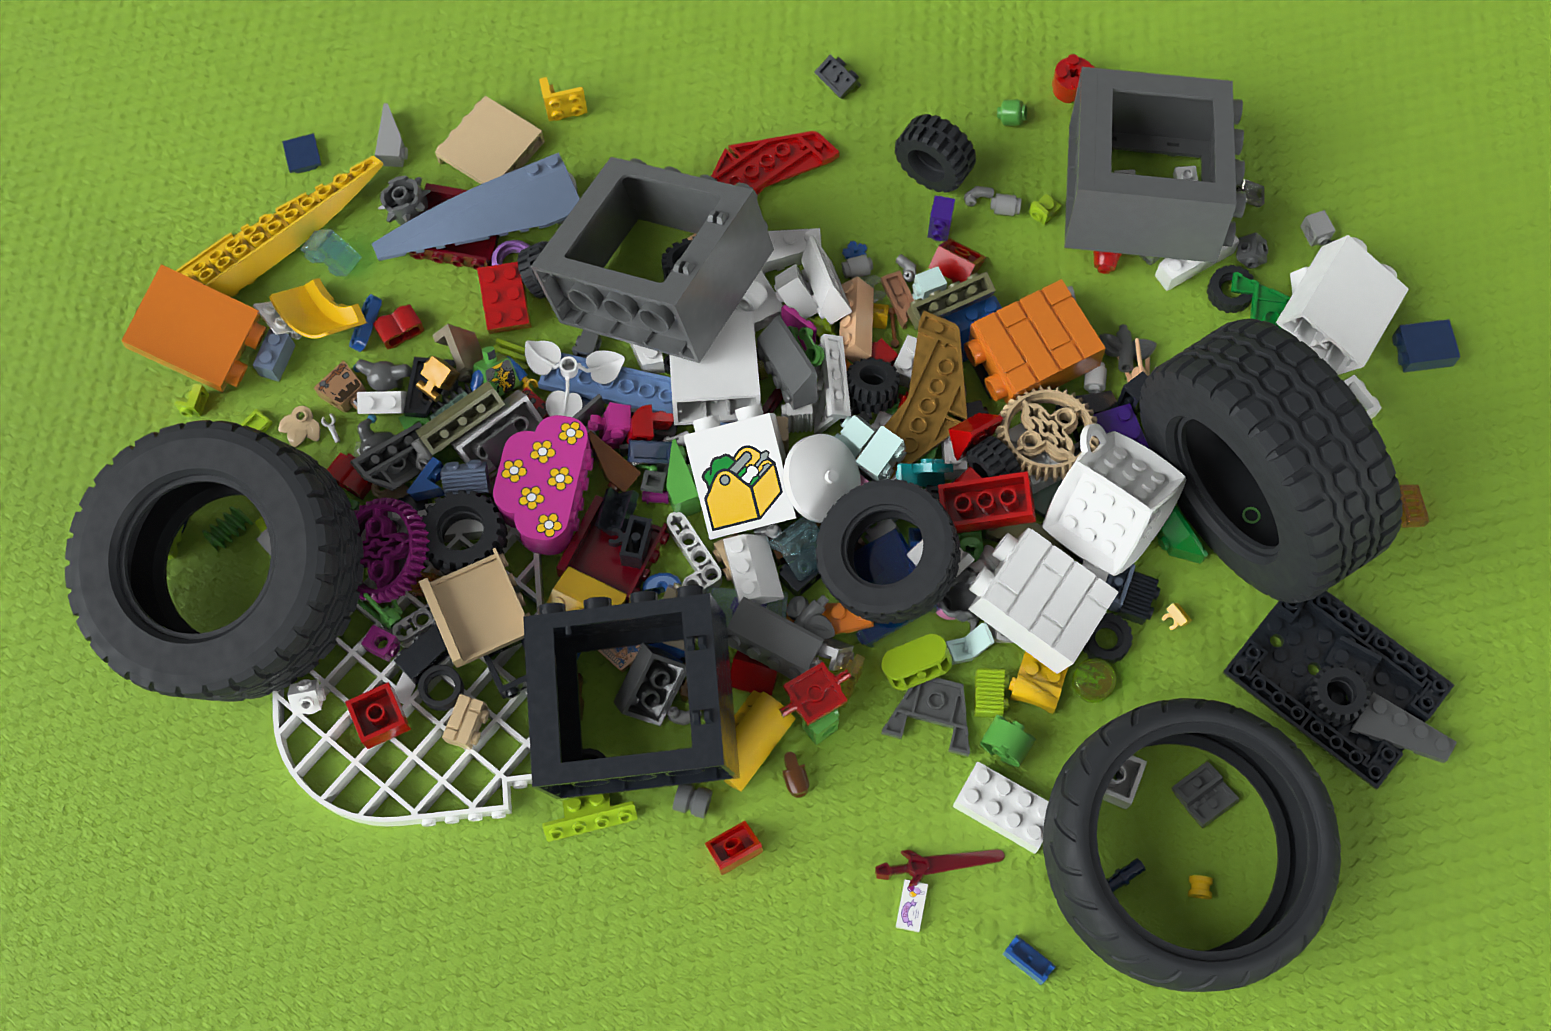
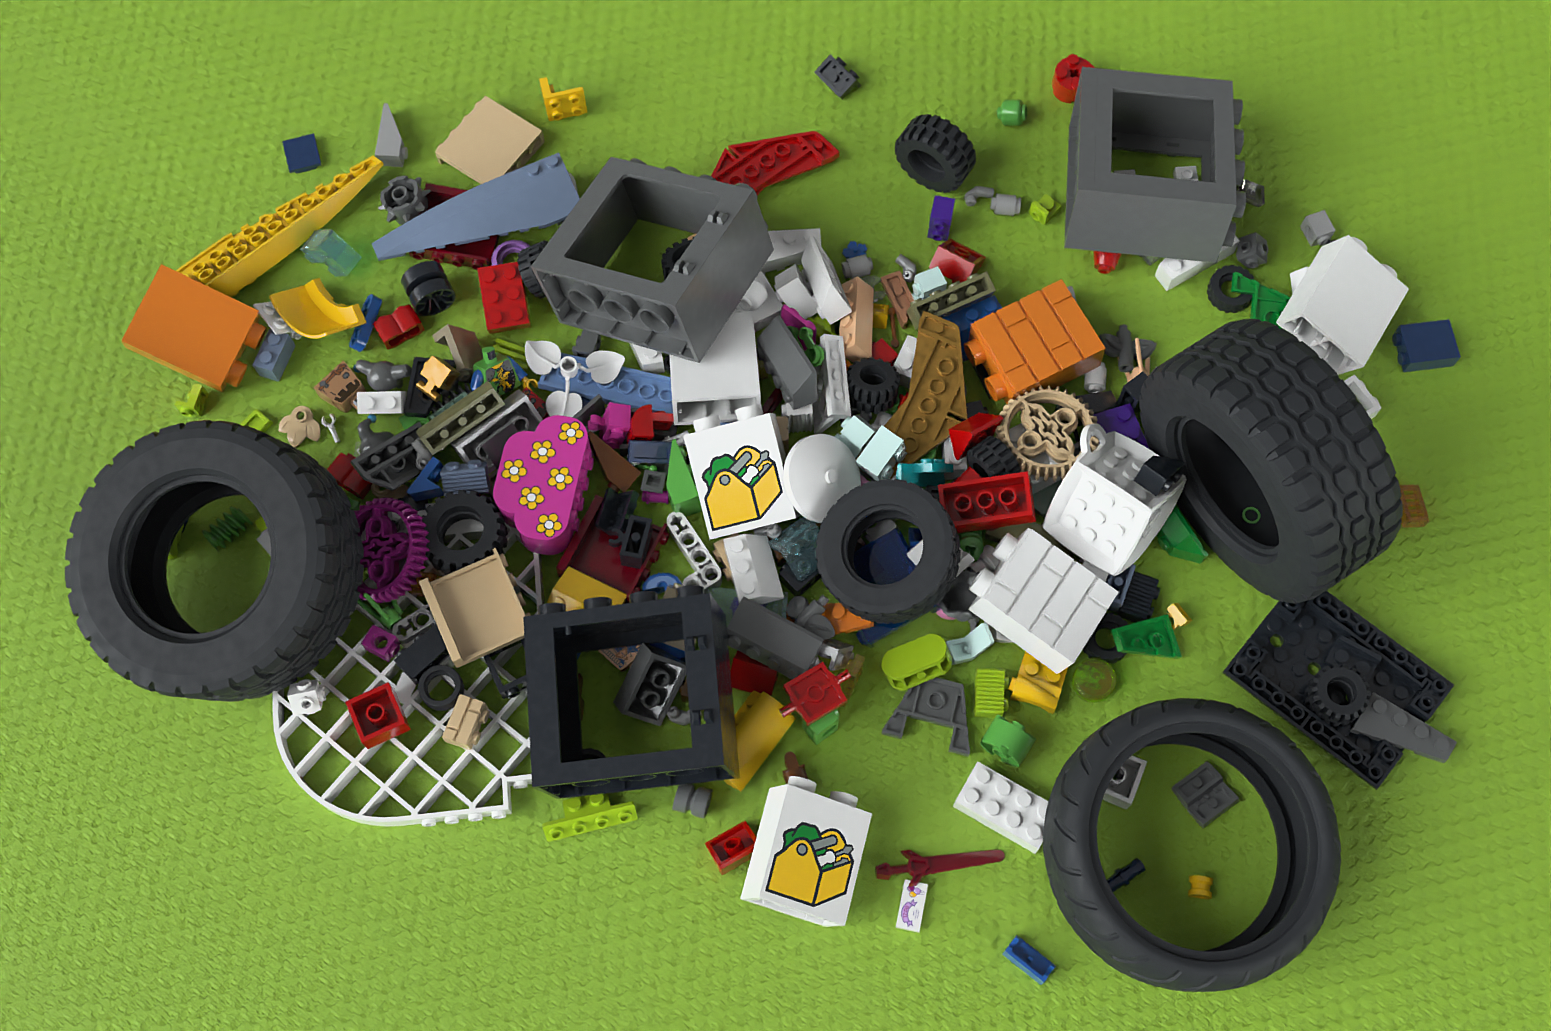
none -> black wheel [401,261,456,316]
none -> white brick [740,776,872,927]
none -> green wing [1111,614,1182,659]
none -> black slope [1133,455,1185,496]

